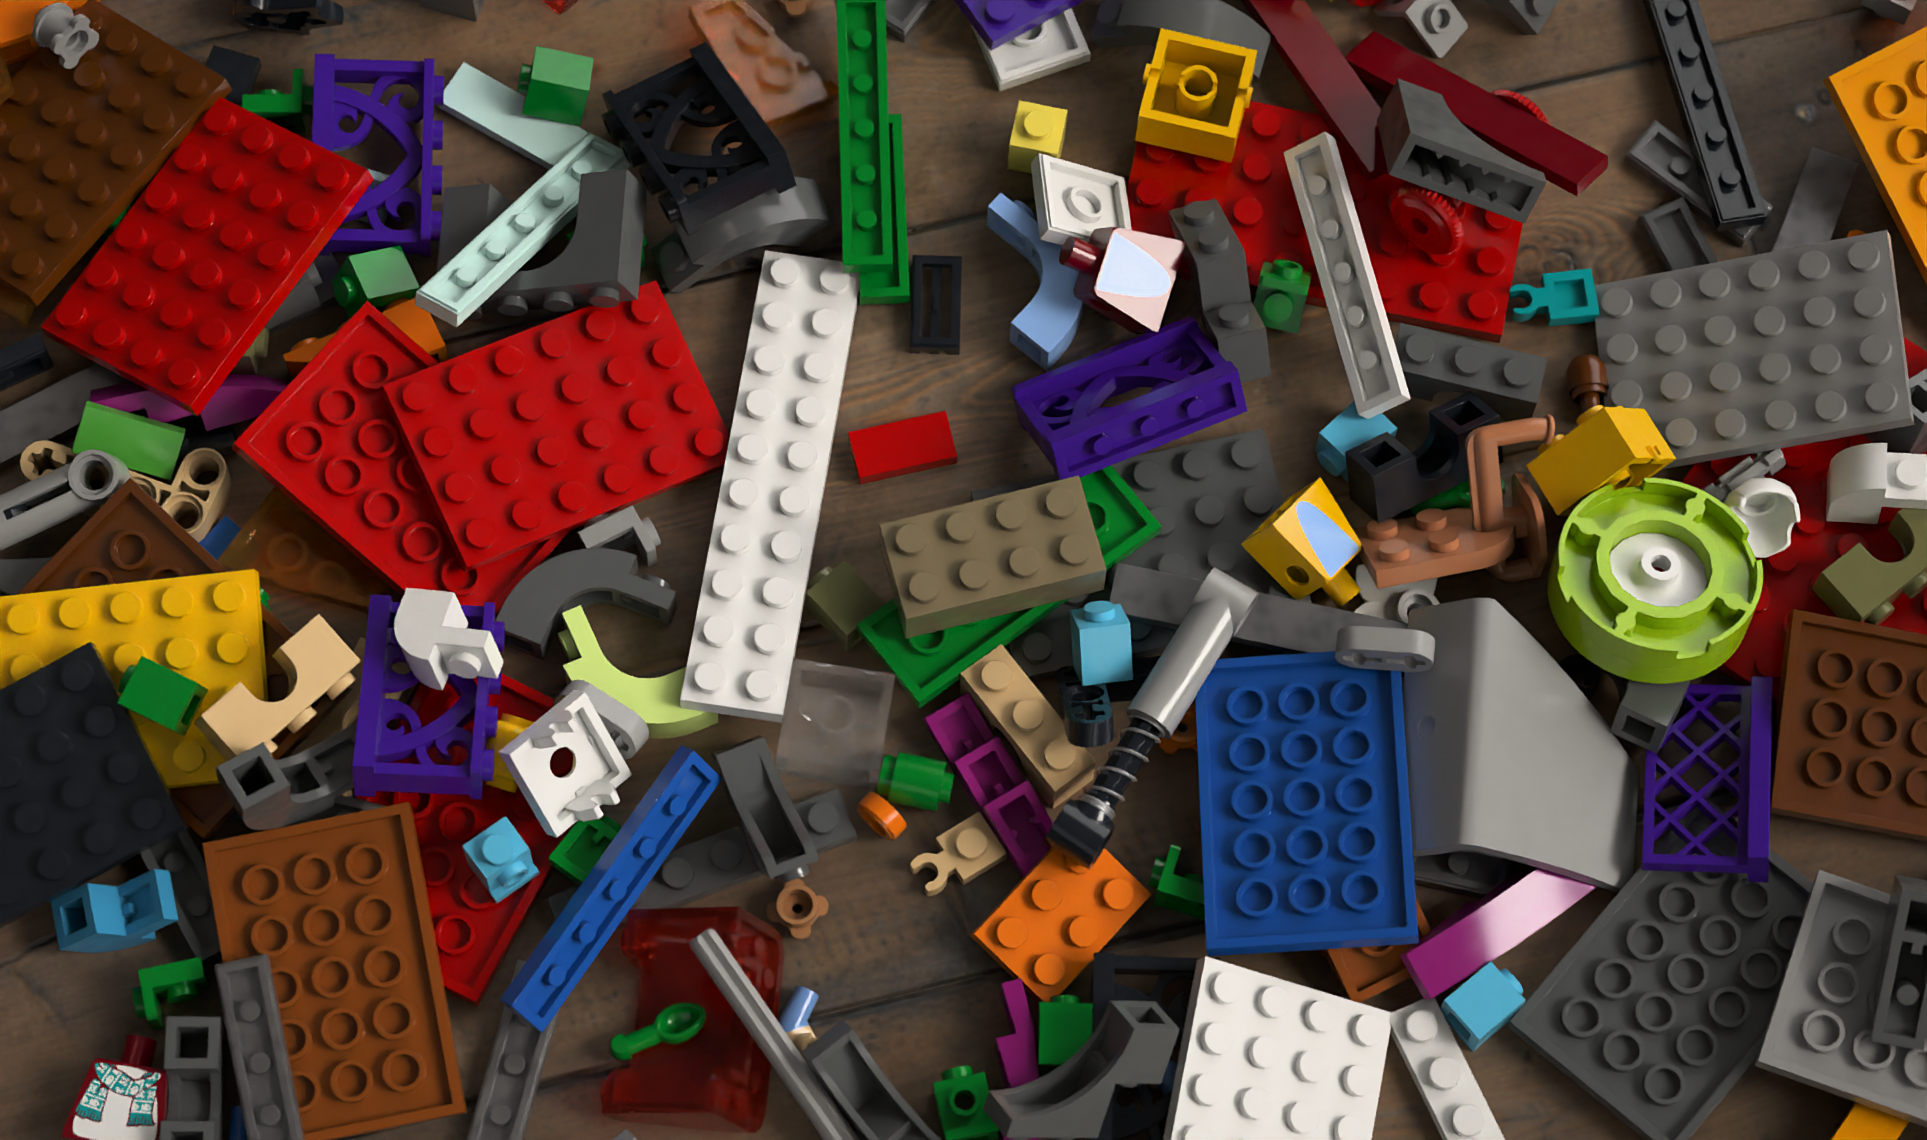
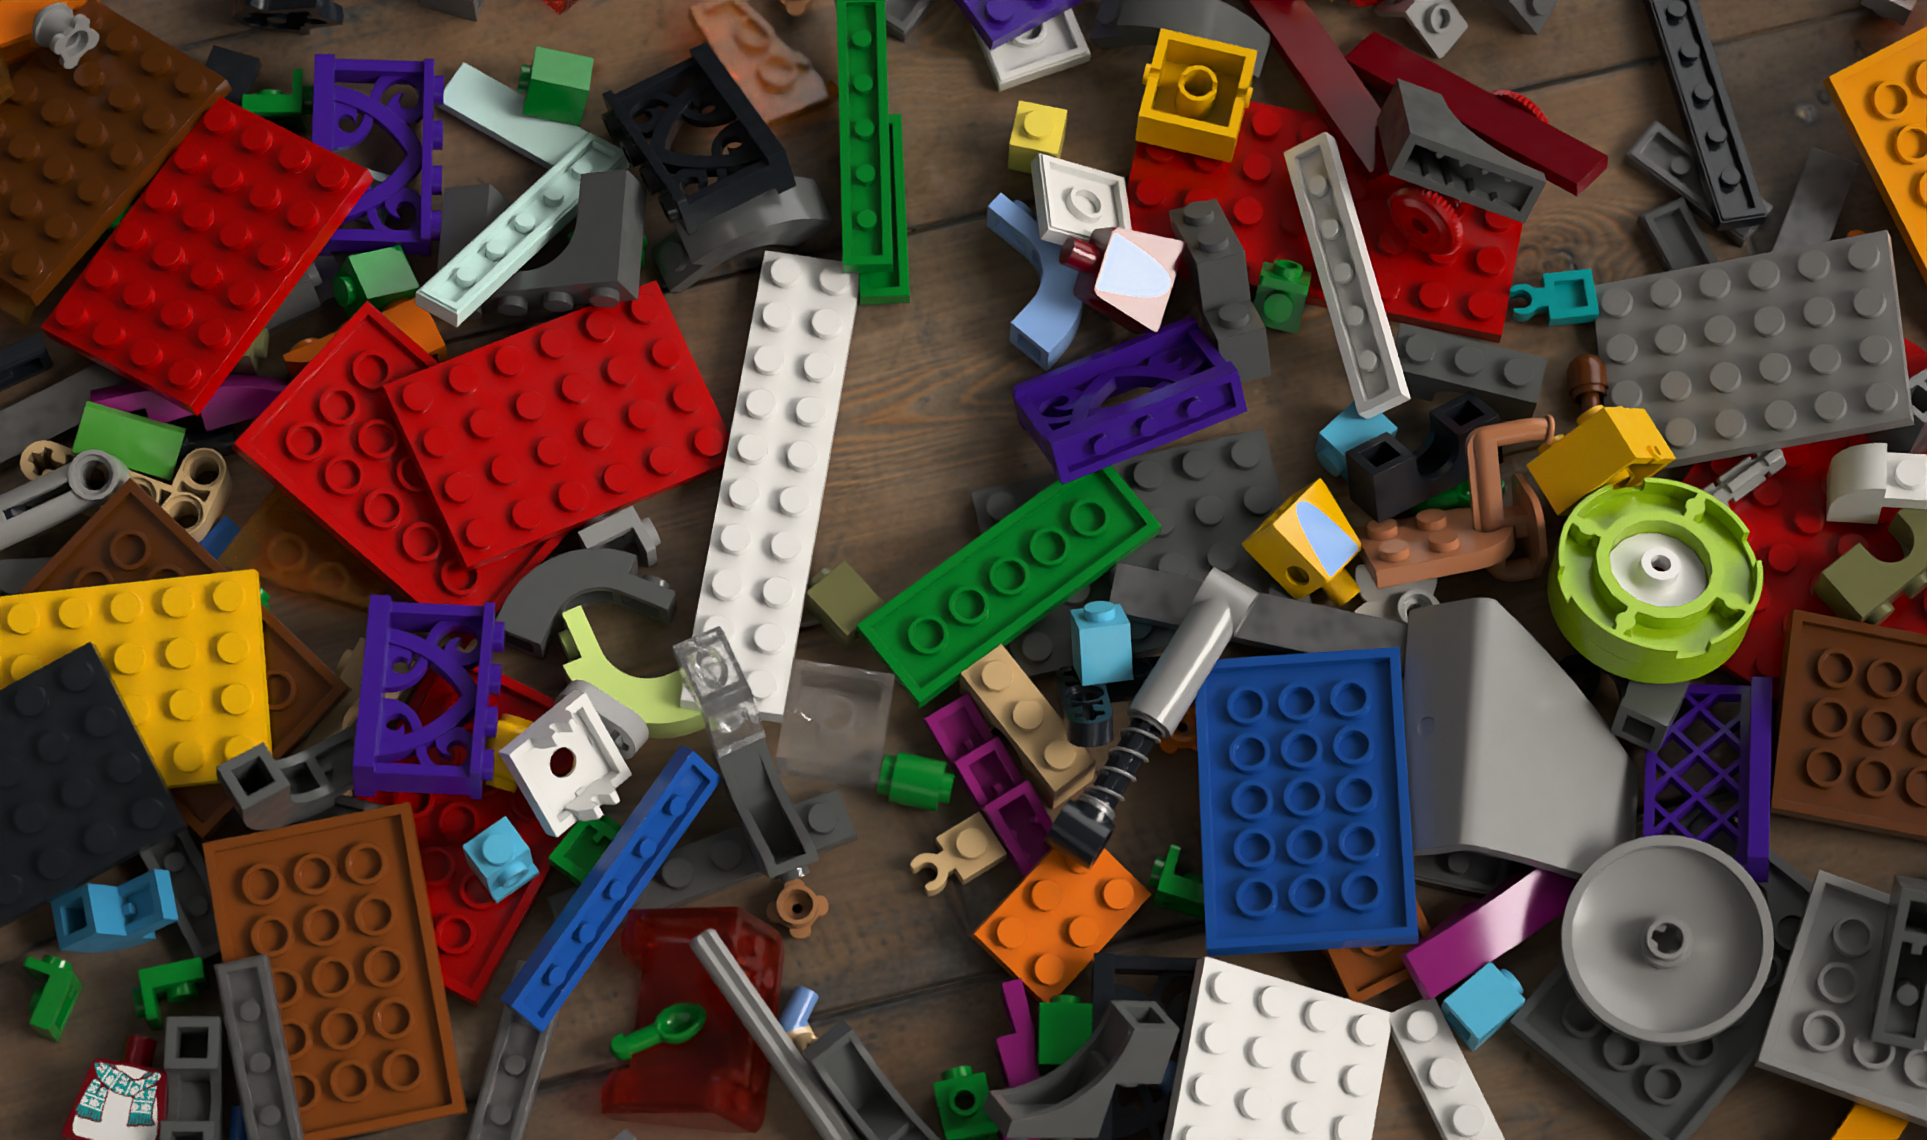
green brick [118,656,208,737] -> none
tan arch [194,614,361,761] -> none
white brick [394,588,504,690] -> none
red tile [848,410,958,485] -> none
orange tile [857,791,907,841] -> none
dark tan brick [879,475,1107,639] -> none
black tile [910,255,962,355] -> none
light grey beam [1335,626,1436,672] -> none
white hair [1724,478,1800,558] -> none
none -> green bracket [22,954,83,1043]
none -> clear slope [672,626,766,758]
none -> light grey dish [1560,835,1774,1046]

